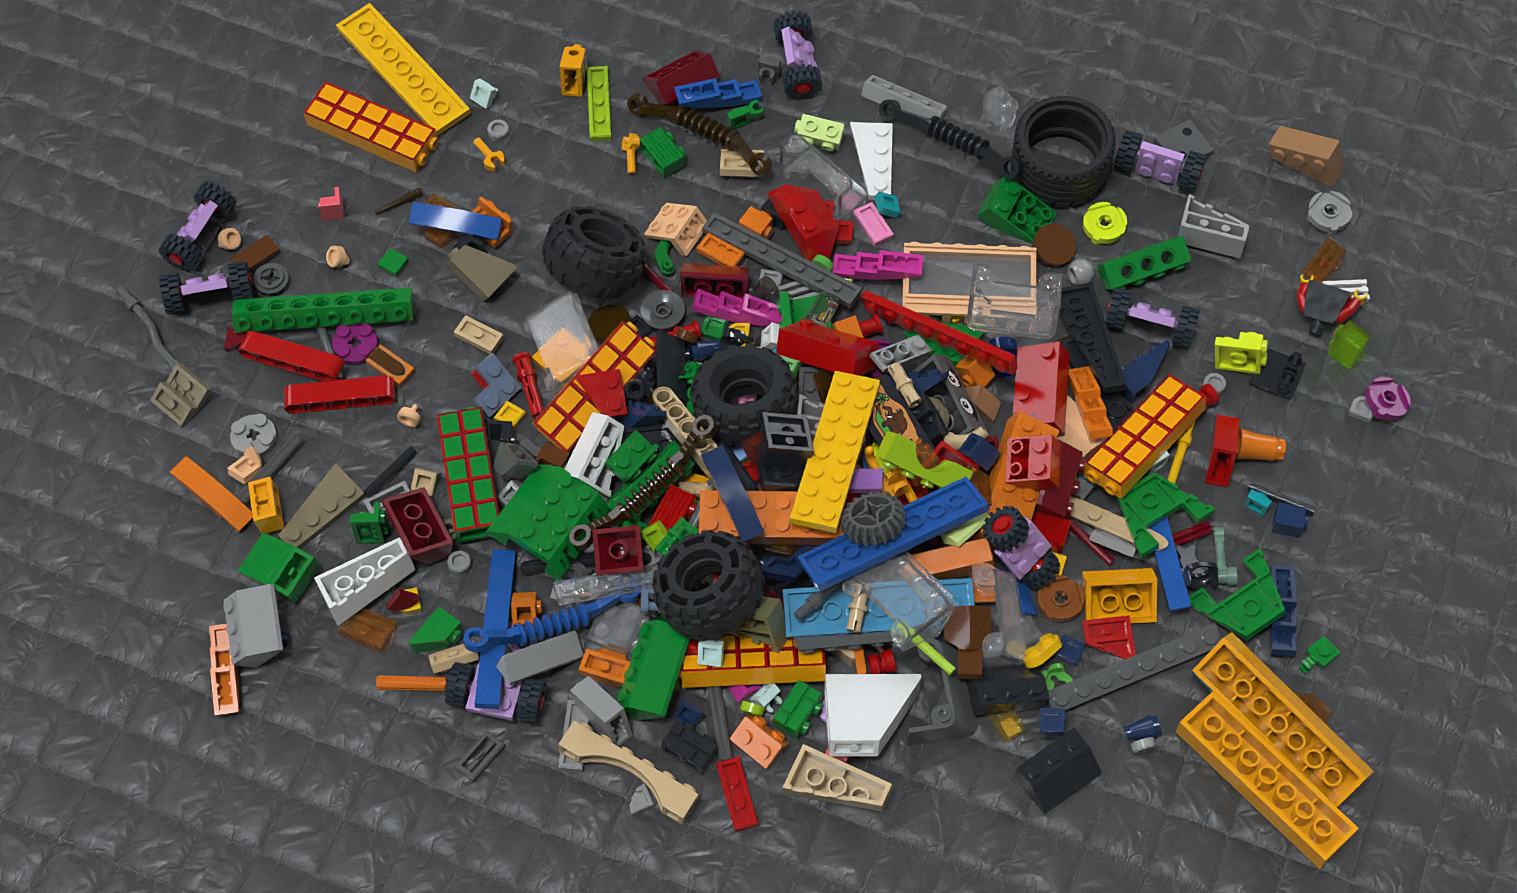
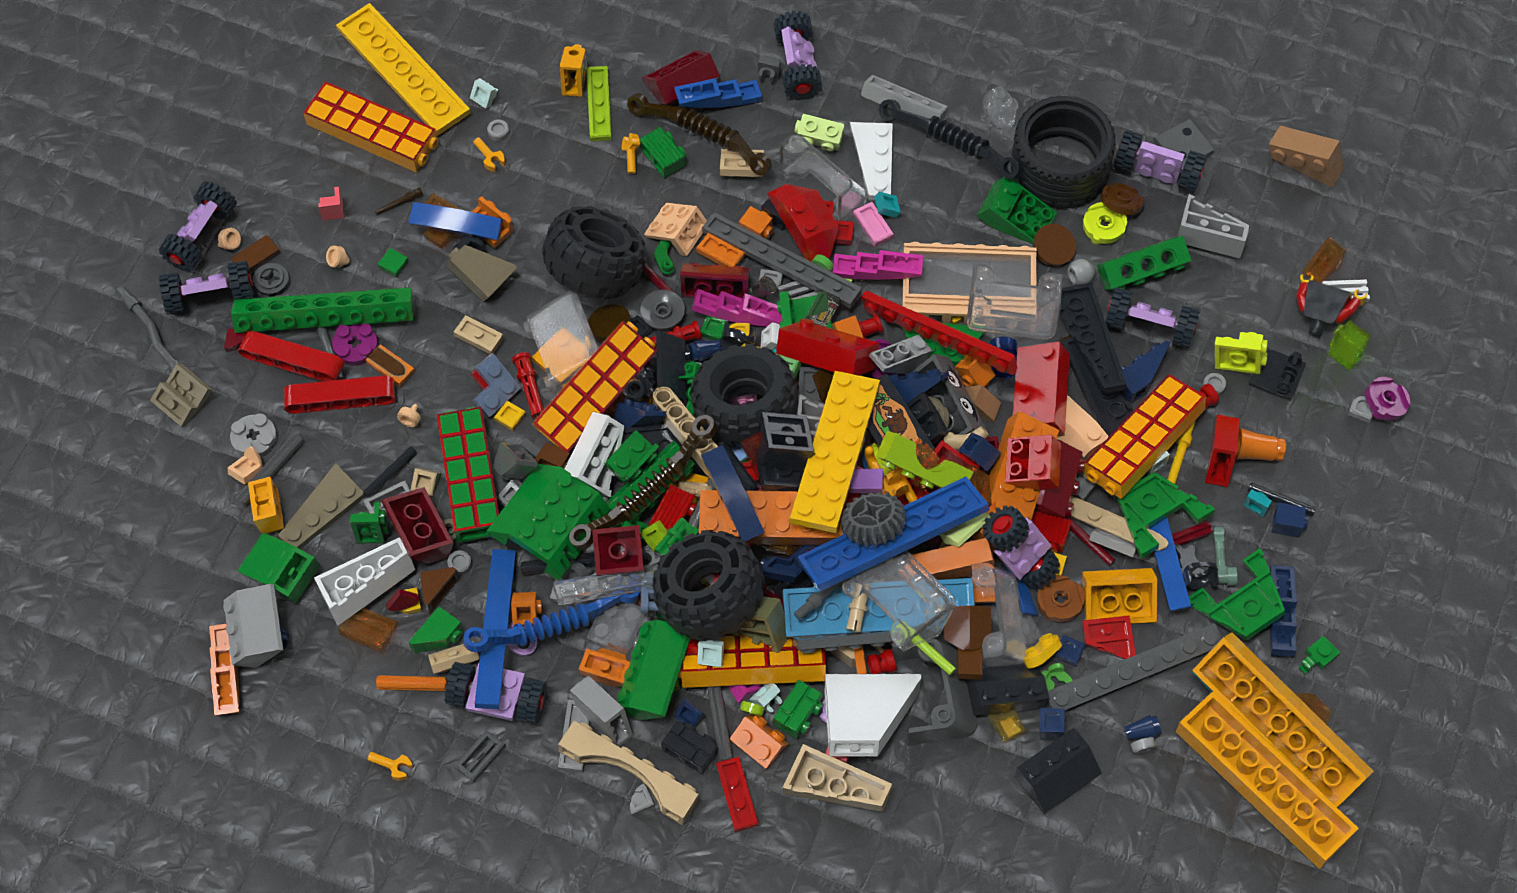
orange slope [169,456,253,532] -> none
black bracket [489,421,517,444] -> none
light grey slope [496,631,584,685] -> none
red wing [575,369,628,417] -> none
reddish brown tile [675,327,699,344] -> none
green plate [727,100,764,130] -> none
tan pin [888,362,922,408] -> none
orange slope [1068,366,1113,440] -> none
light grey plate [1307,191,1352,235] -> none
none -> light orange bar [368,751,413,781]
none -> reddish brown slope [420,567,459,614]
none -> reddish brown tile [1100,183,1144,215]

